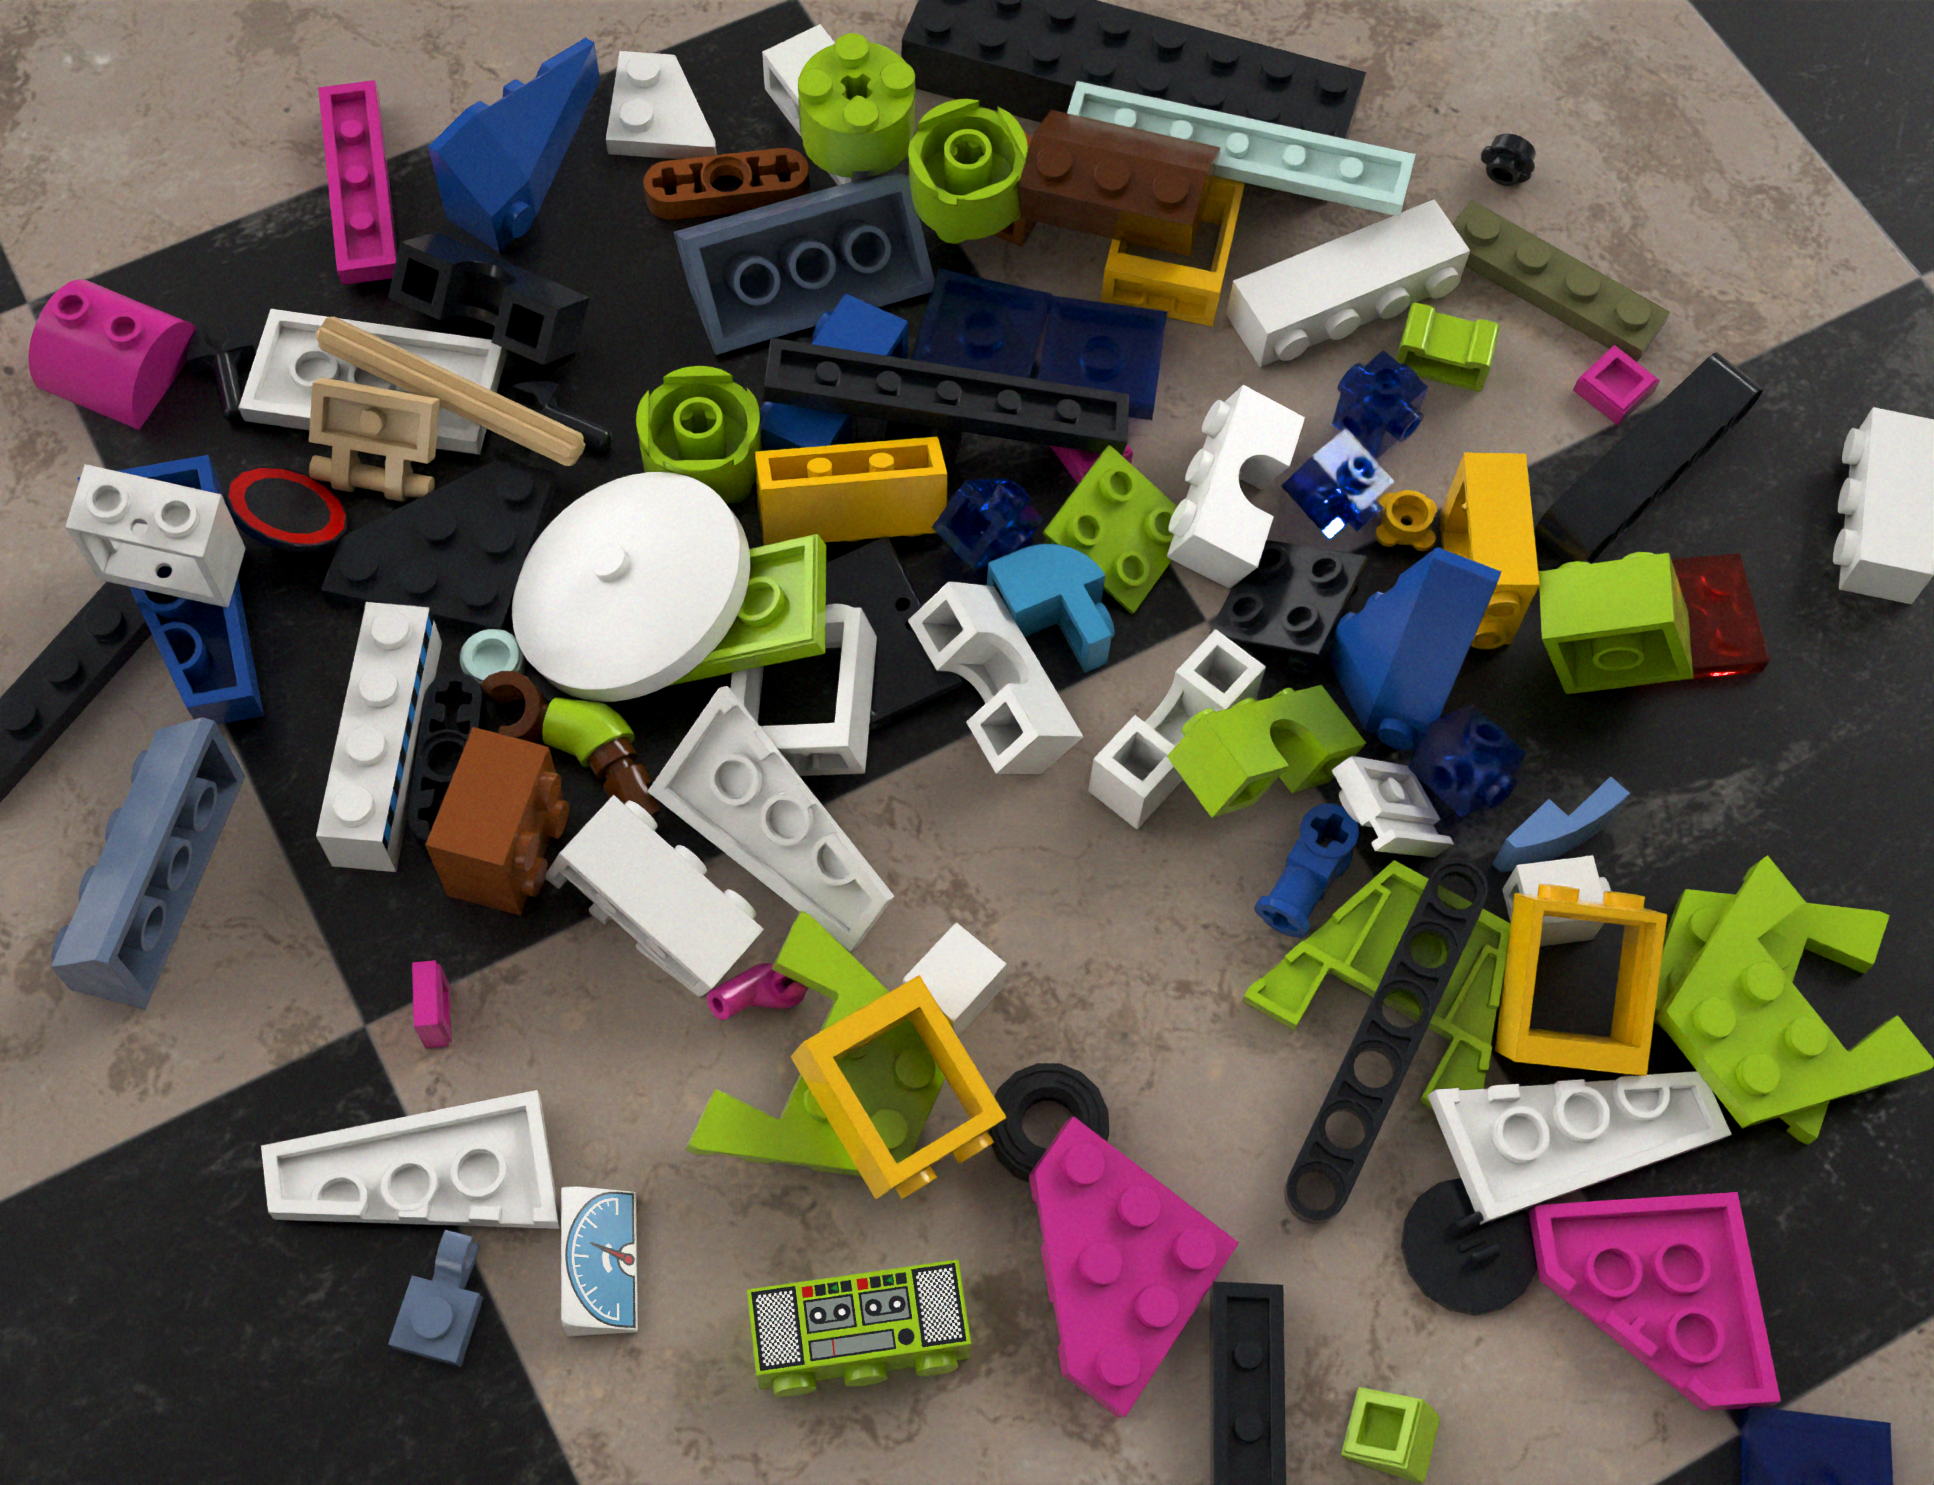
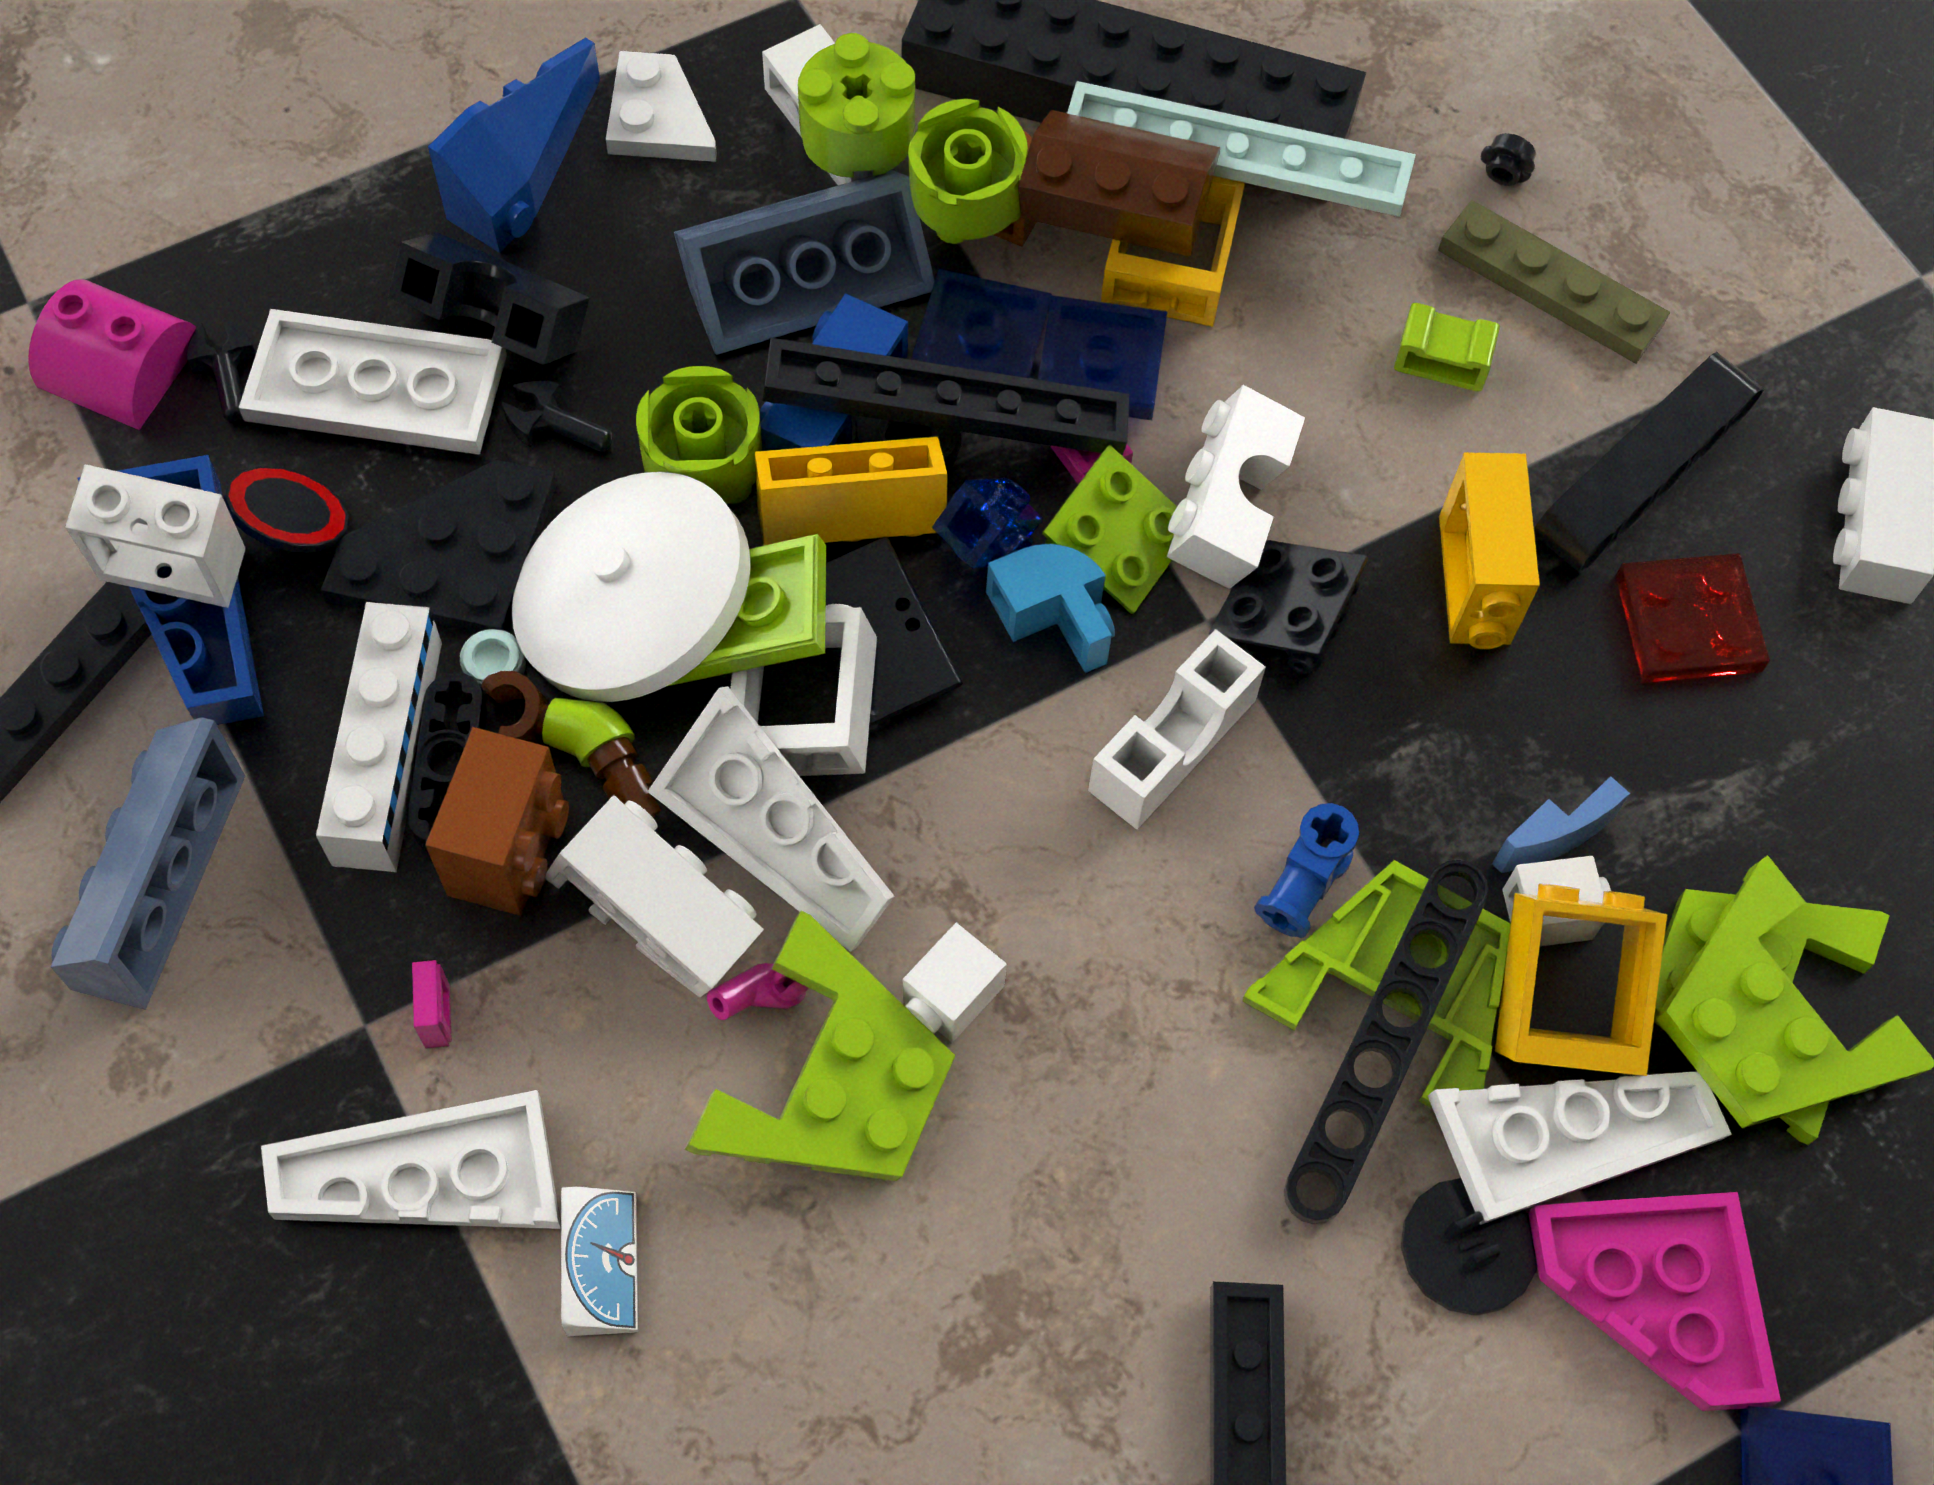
tan plate [309,377,440,502] -> none
tan axle [316,317,585,466] -> none
dark pink plate [318,80,398,285] -> none
sand blue plate [388,1230,484,1367] -> none
dark orange beam [643,148,810,220] -> none
brick [746,1259,971,1397] -> none
yellow window [790,975,1007,1200] -> none
white arch [908,581,1083,774] -> none
black tyre [988,1063,1109,1183] -> none
dark pink plate [1028,1116,1239,1418] -> none
lime arch [1167,685,1366,818] -> none
white brick [1226,199,1470,367] -> none
clear blue brick [1281,428,1394,540] -> none
blue wedge [1327,547,1502,754] -> none
clear blue brick [1332,350,1428,460] -> none
white plate [1332,756,1454,858] -> none
lime slope [1341,1387,1440,1483] -> none
yellow plate [1375,490,1437,551] -> none
clear blue brick [1408,704,1526,817] -> none
lime brick [1539,552,1693,694] -> none
dark pink tile [1573,345,1660,426] -> none

